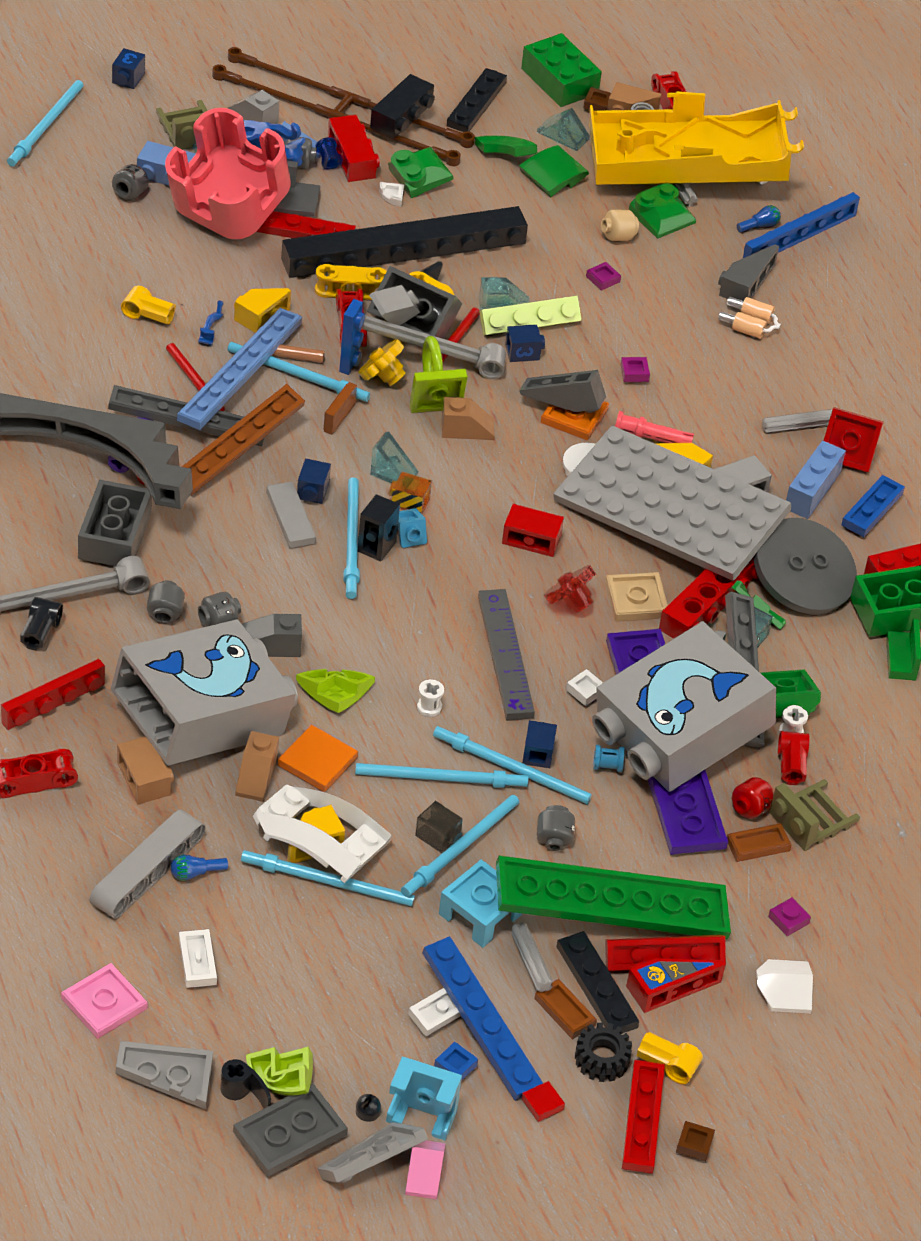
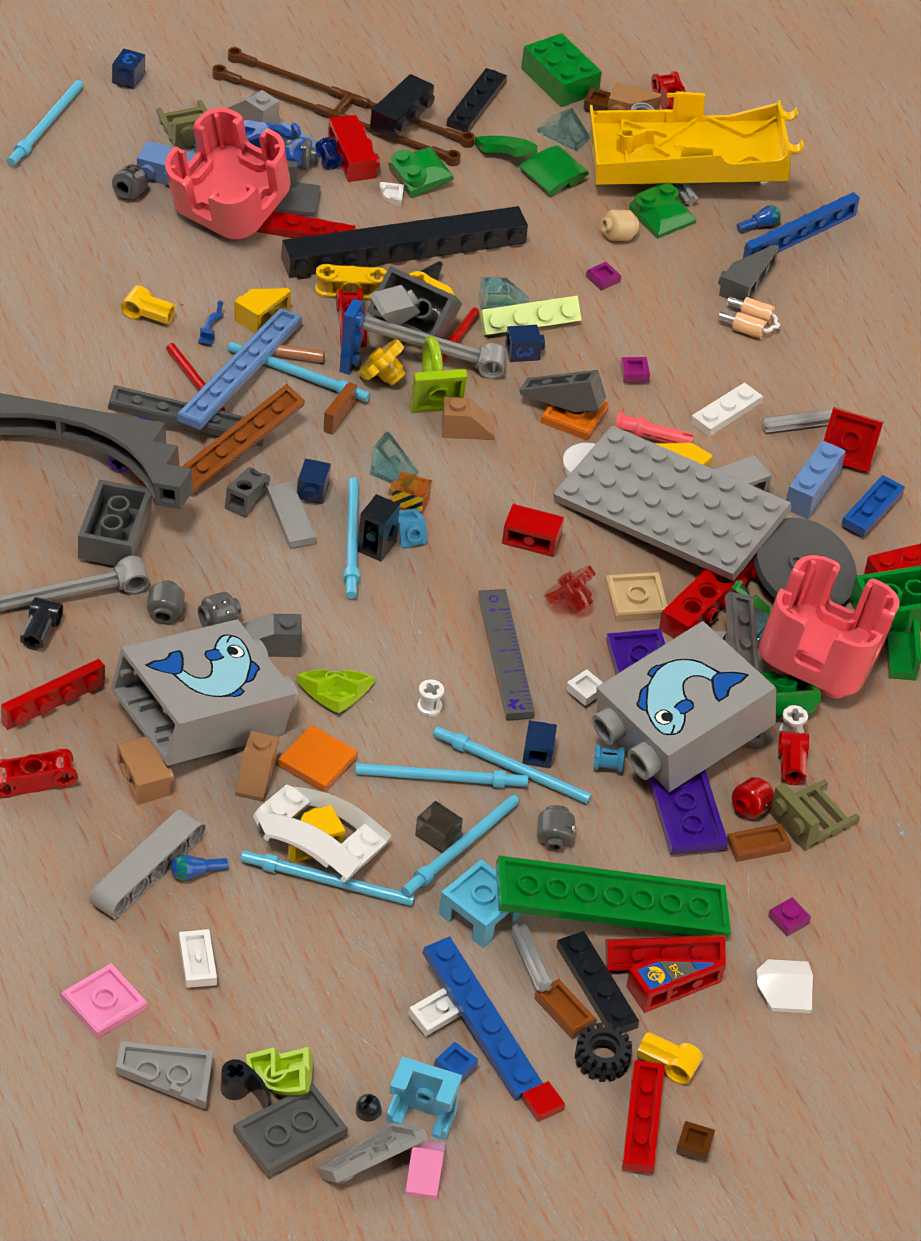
none -> dark grey leg [225,467,270,517]
none -> white plate [691,382,763,437]
none -> coral piece [759,555,899,699]

